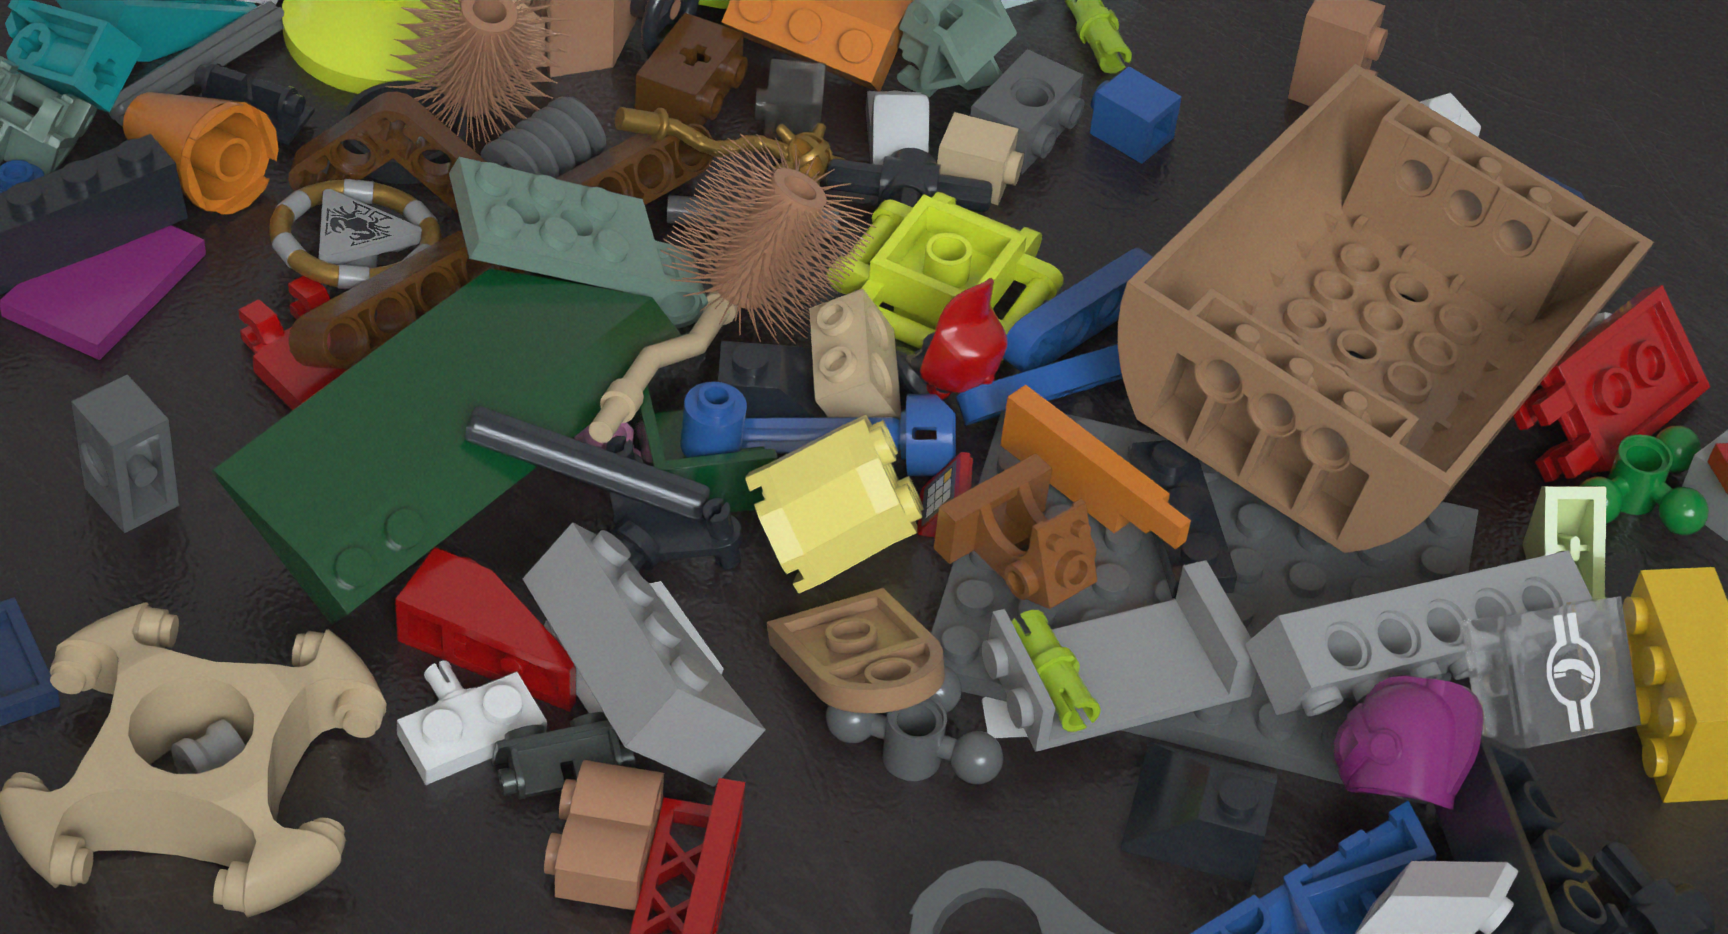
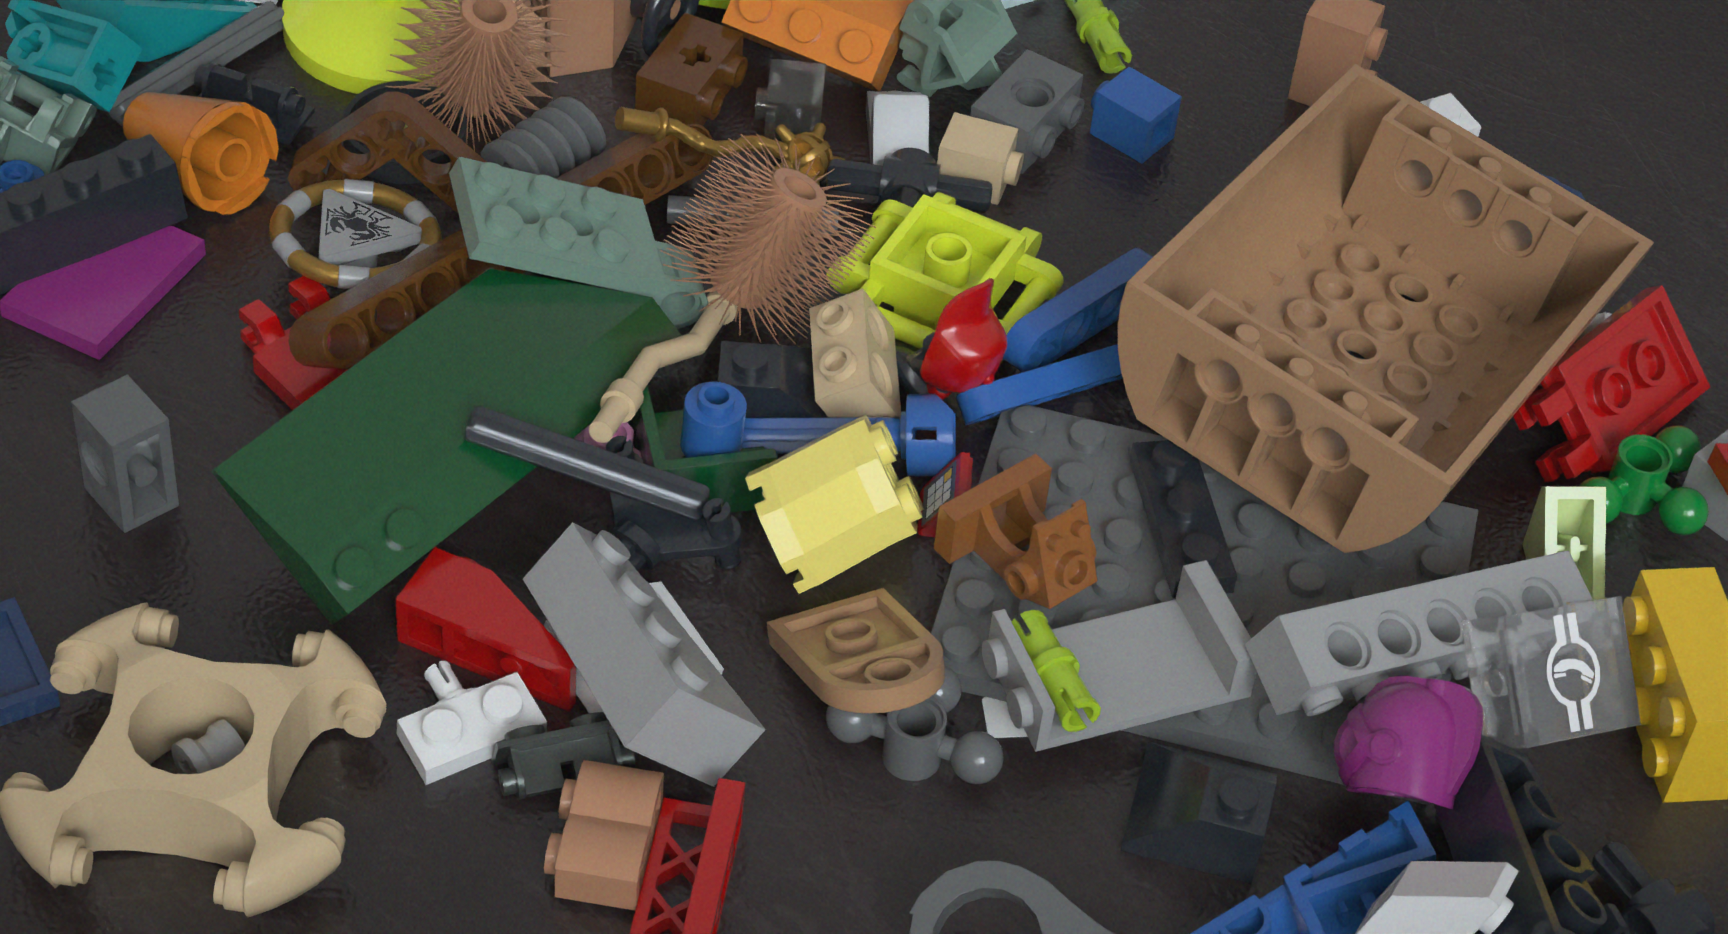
orange piece [1000,385,1191,549] -> none

